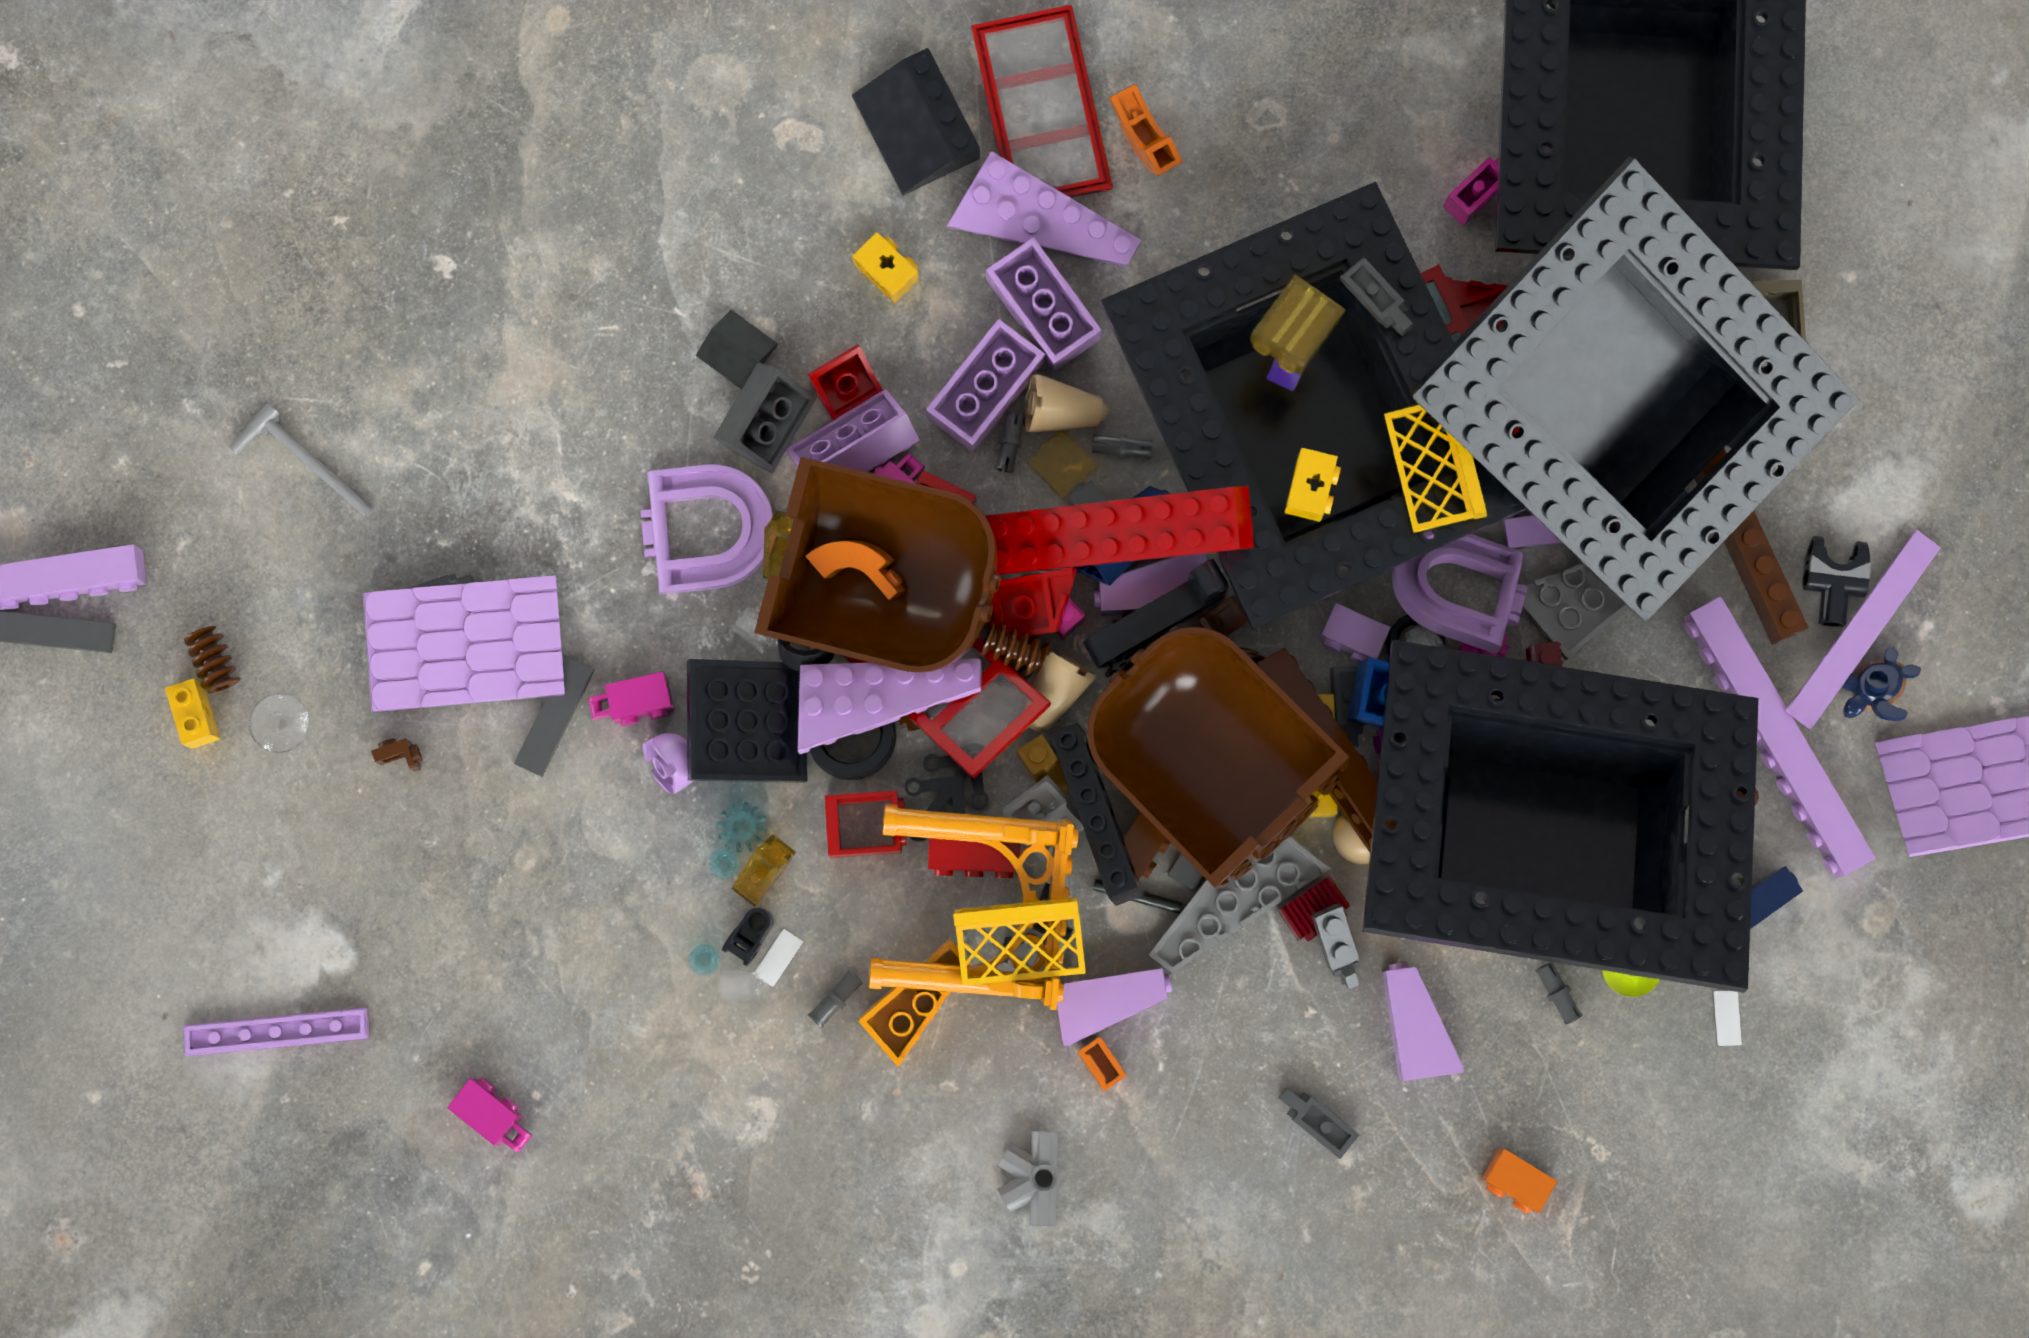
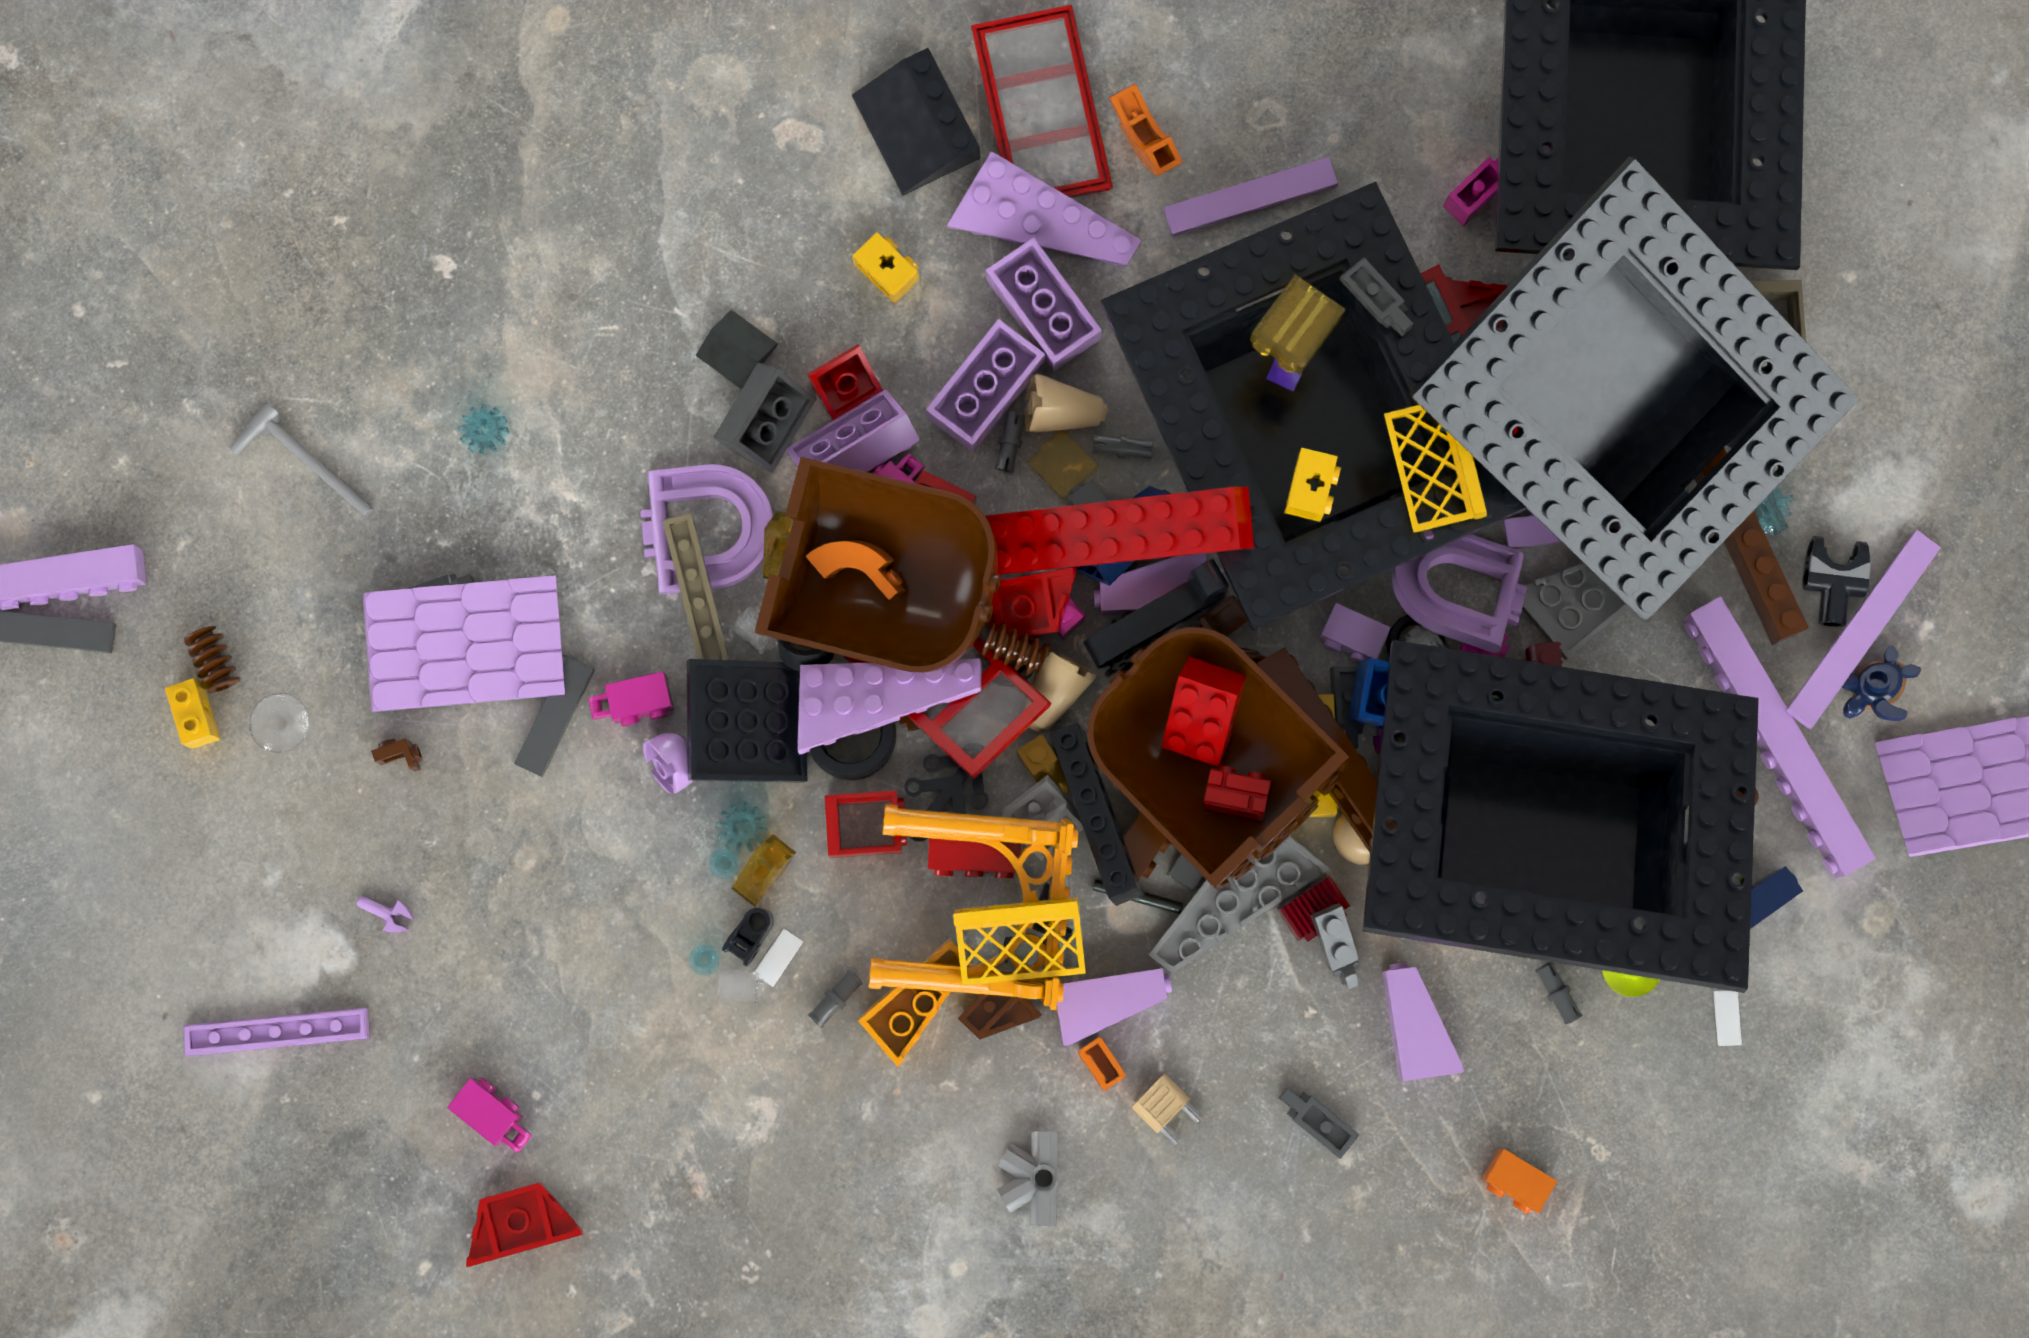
none -> lavender bar [357,896,414,933]
none -> clear light blue gear [458,404,510,456]
none -> red wing [466,1182,584,1267]
none -> dark tan plate [662,513,730,660]
none -> reddish brown wing [958,994,1042,1040]
none -> tan piece [1131,1073,1203,1145]
none -> red brick [1161,656,1247,767]
none -> lavender tile [1163,157,1338,237]
none -> red brick [1204,766,1271,821]
none -> clear light blue hips [1757,488,1795,537]

